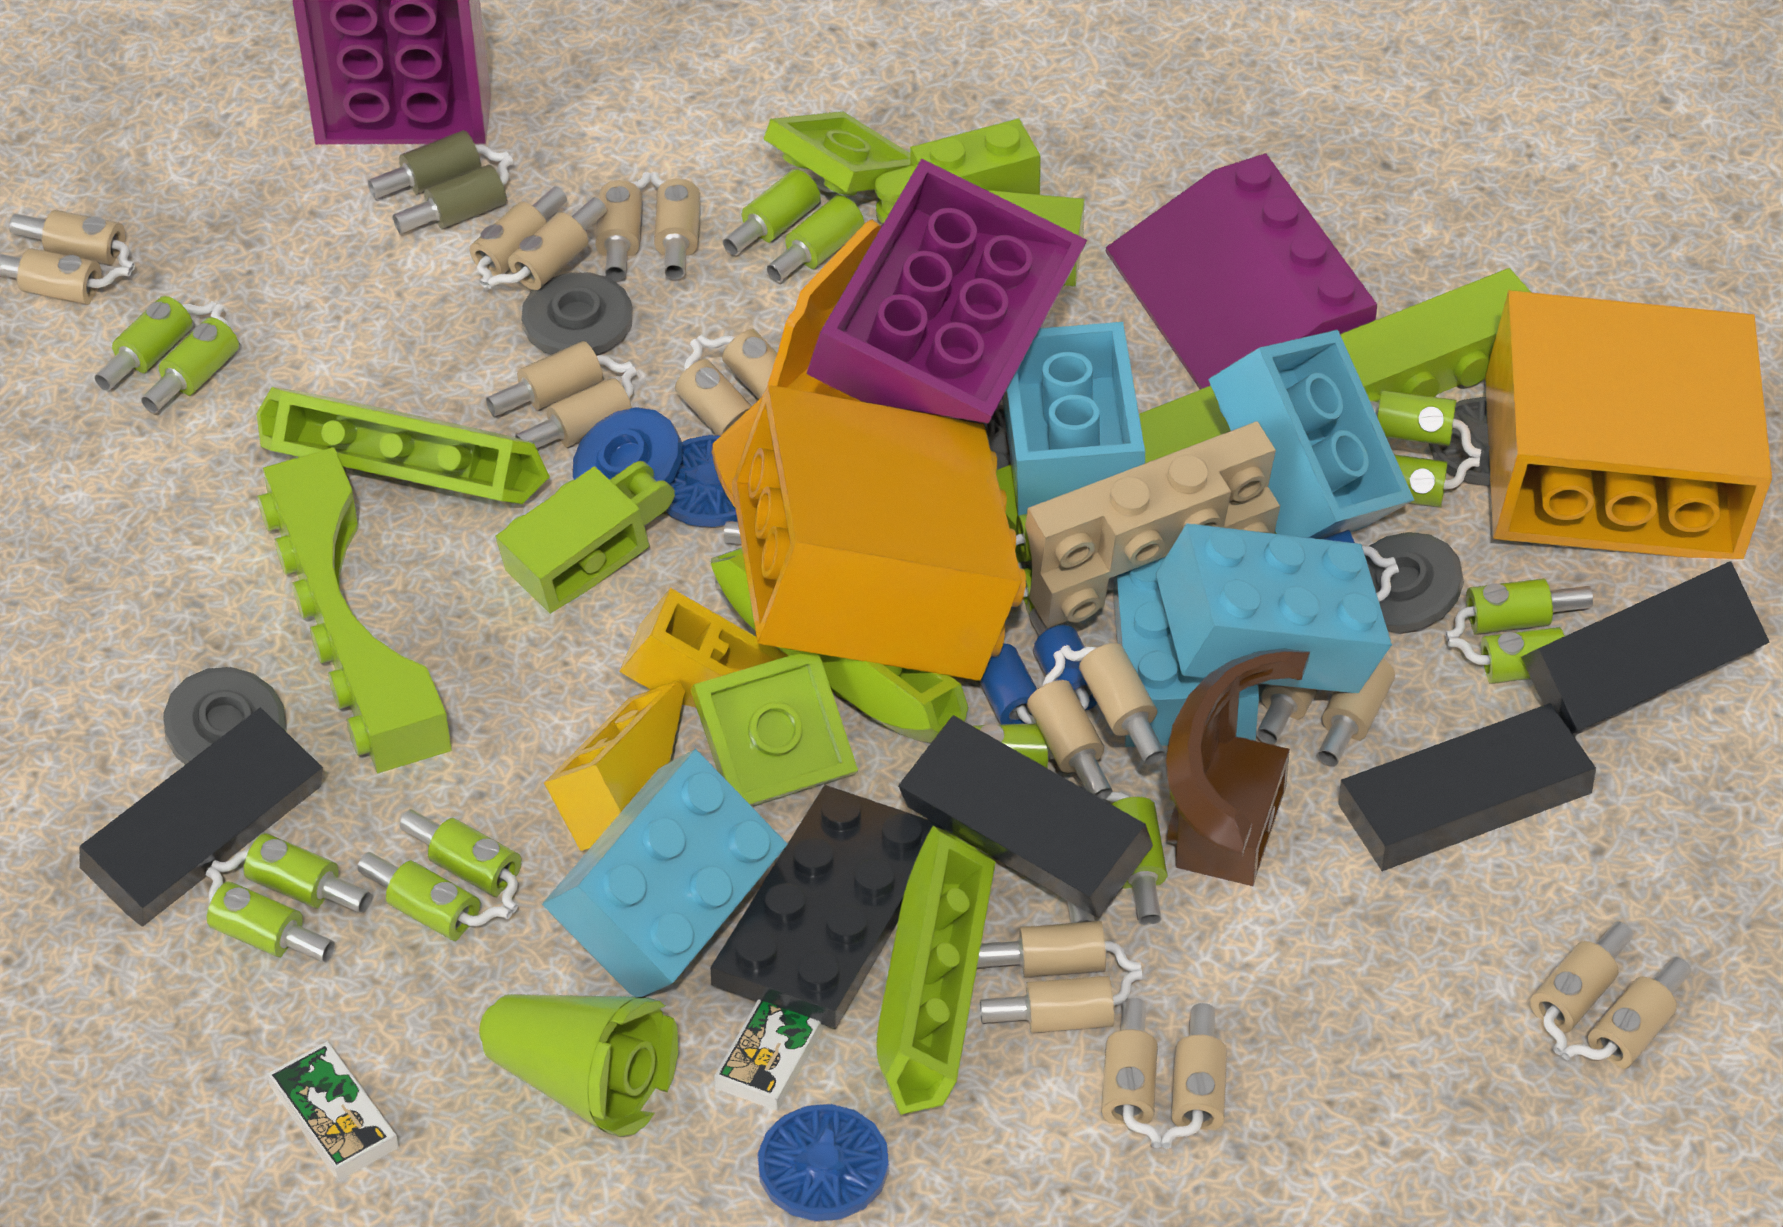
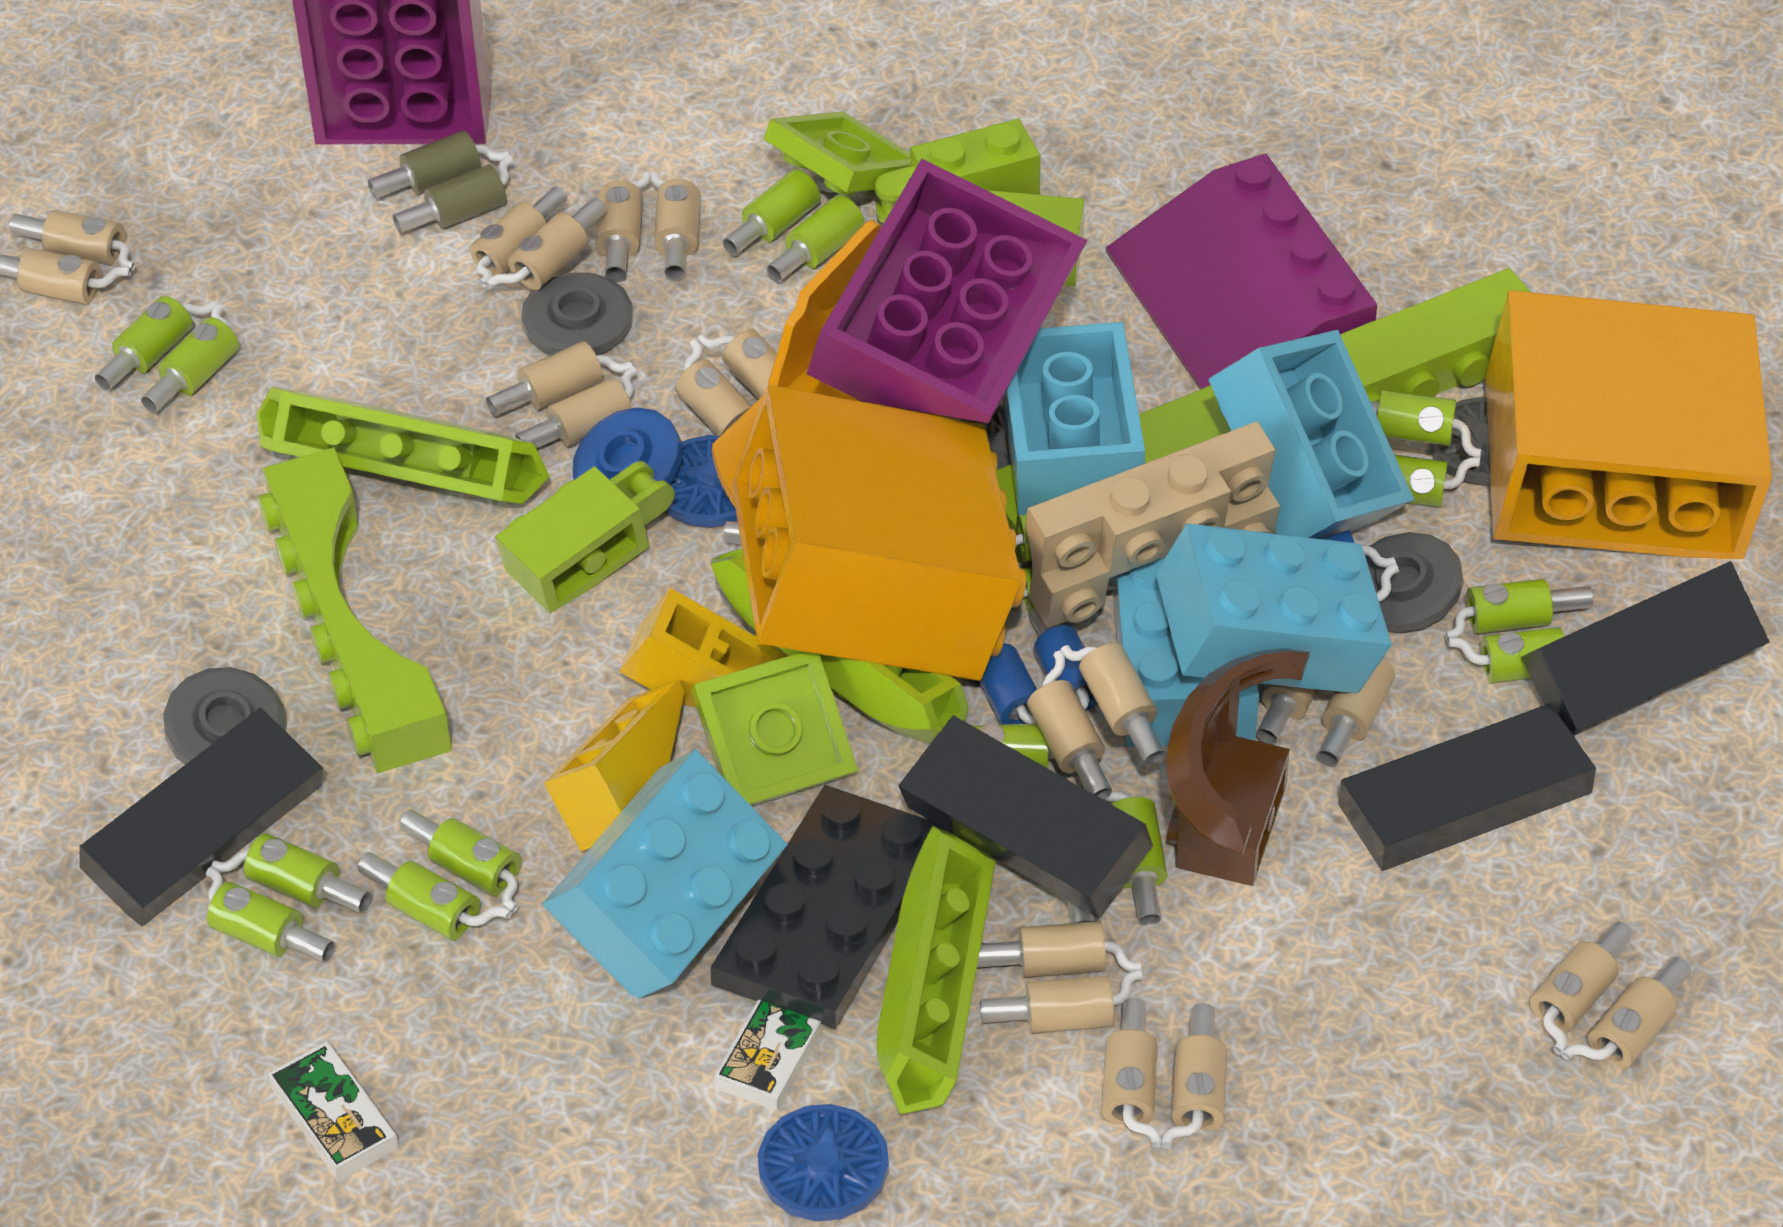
lime cone [479,994,678,1137] -> none

